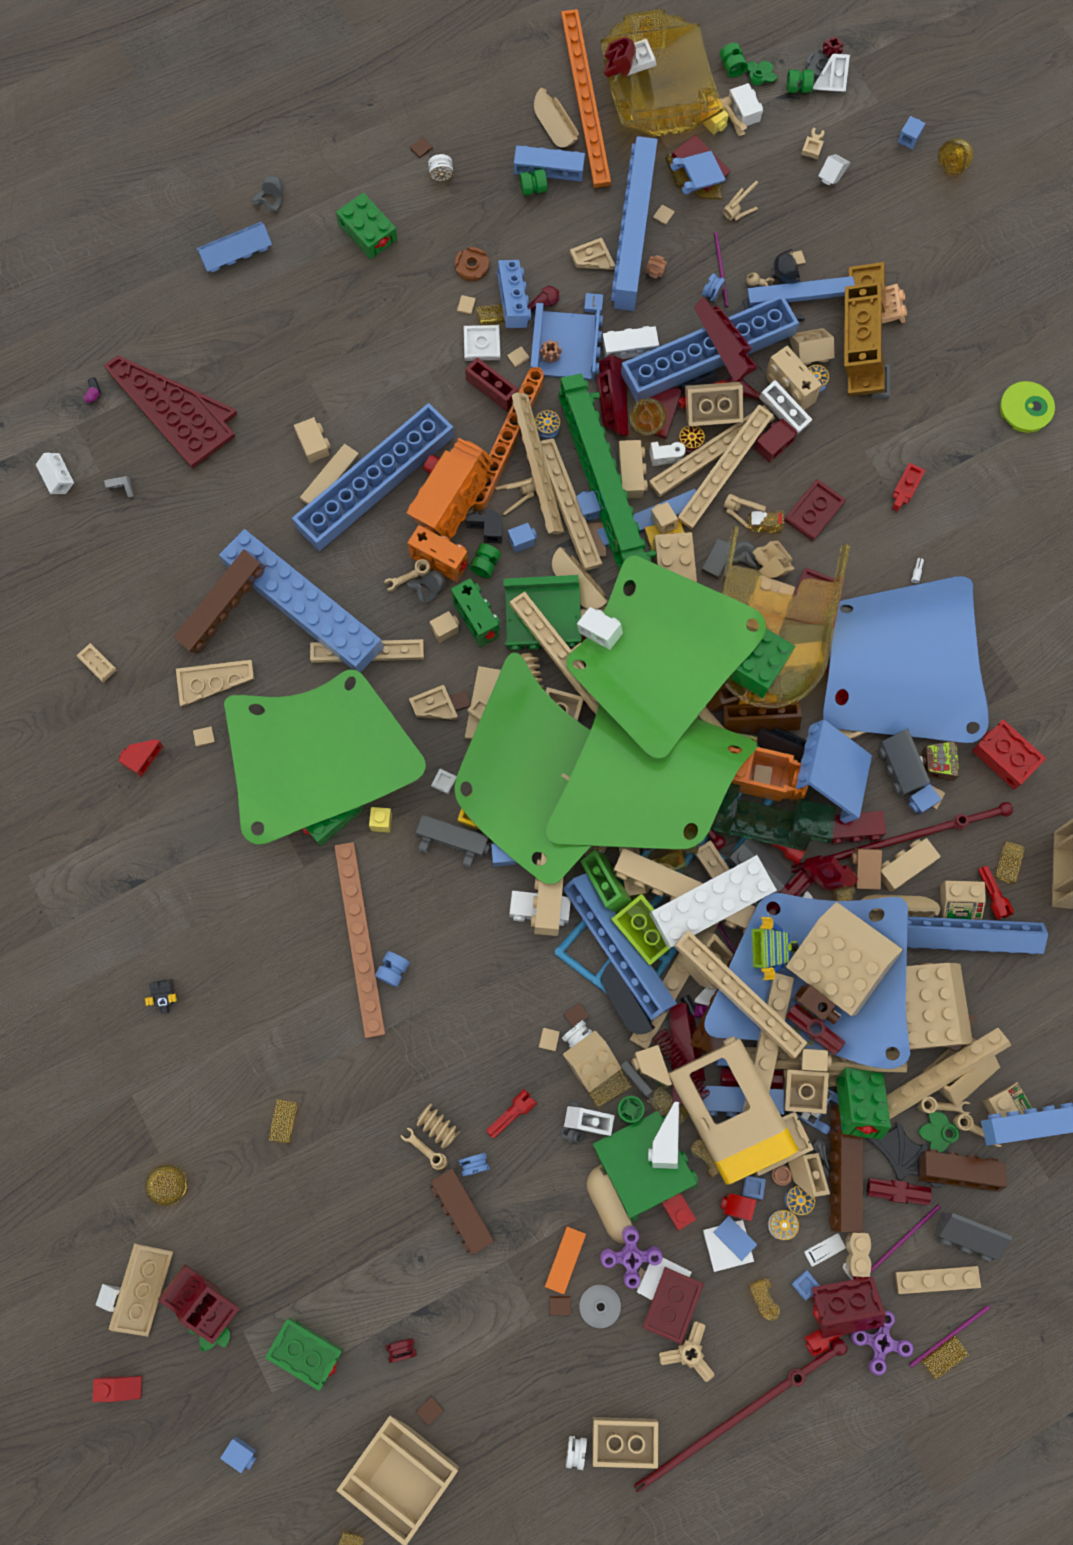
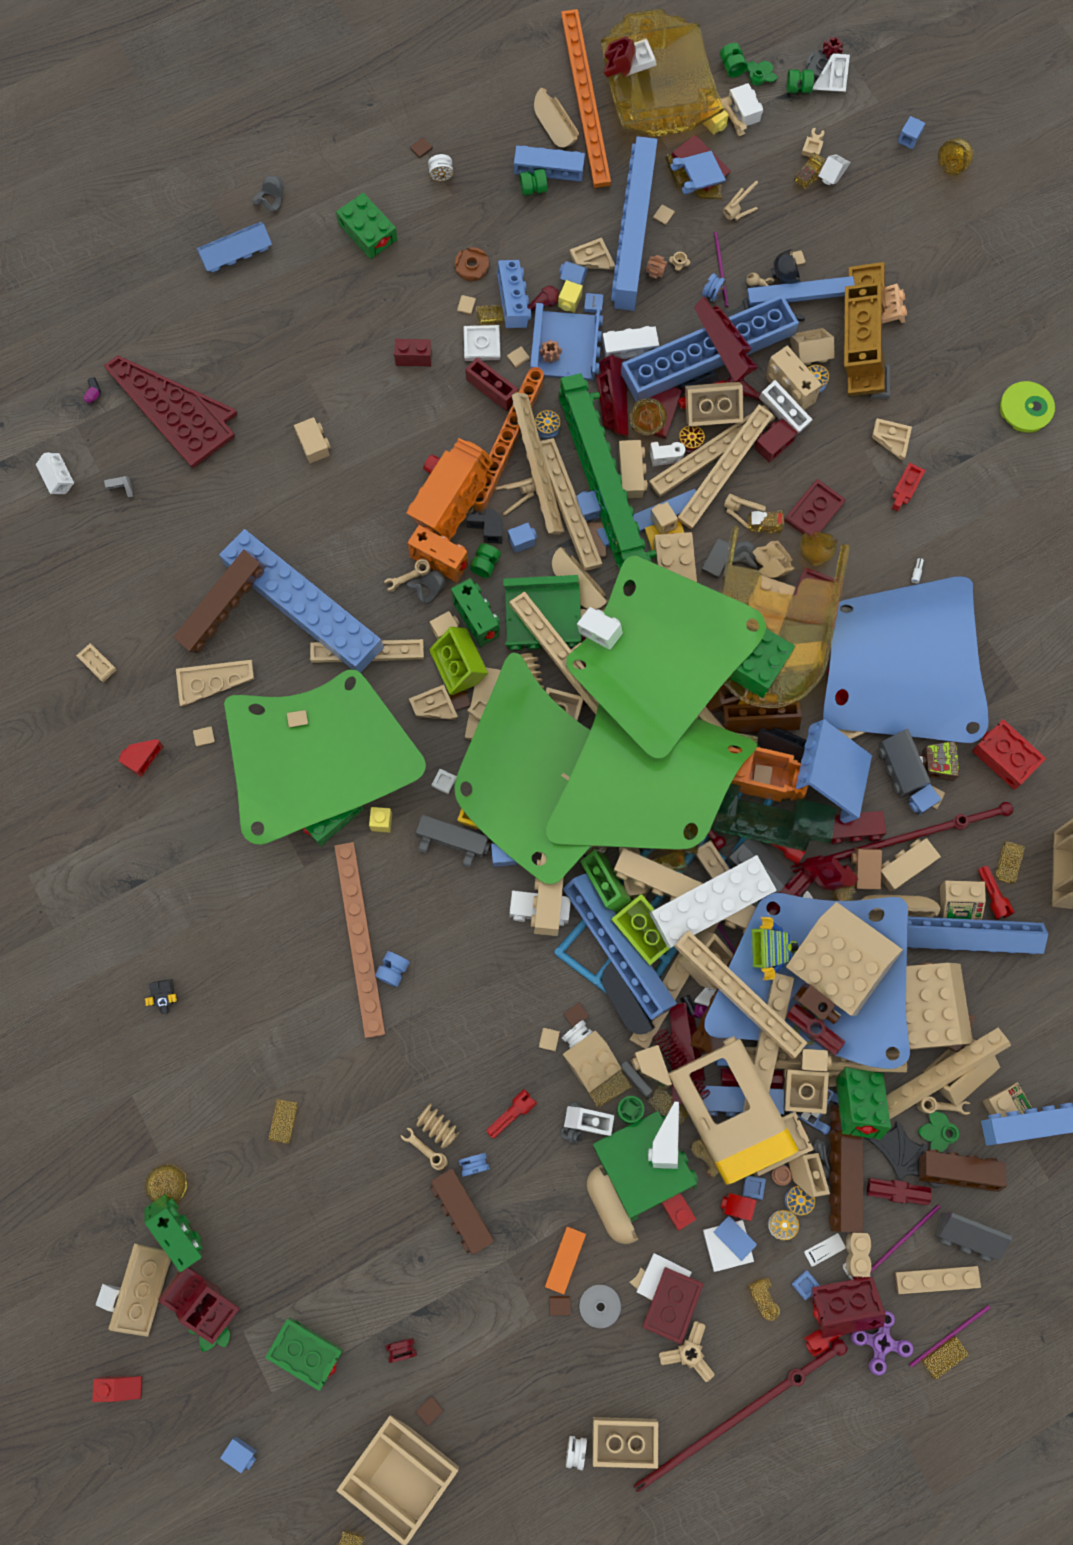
medium blue brick [292,403,454,552] -> none
tan tile [300,444,359,505] -> none
medium lavender gear [600,1225,663,1289] -> none
tan brick [953,1114,1002,1147] -> none
none -> green piece [144,1194,203,1272]
none -> tan piece [287,710,308,727]
none -> dark red brick [394,339,432,367]
none -> lime slope [429,626,488,695]
none -> light yellow brick [558,280,583,313]
none -> medium blue brick [559,261,588,286]
none -> tan plate [669,252,690,271]
none -> clear yellow leg [794,152,826,189]
none -> clear yellow cylinder [800,532,838,565]
none -> tan wing [872,418,912,461]

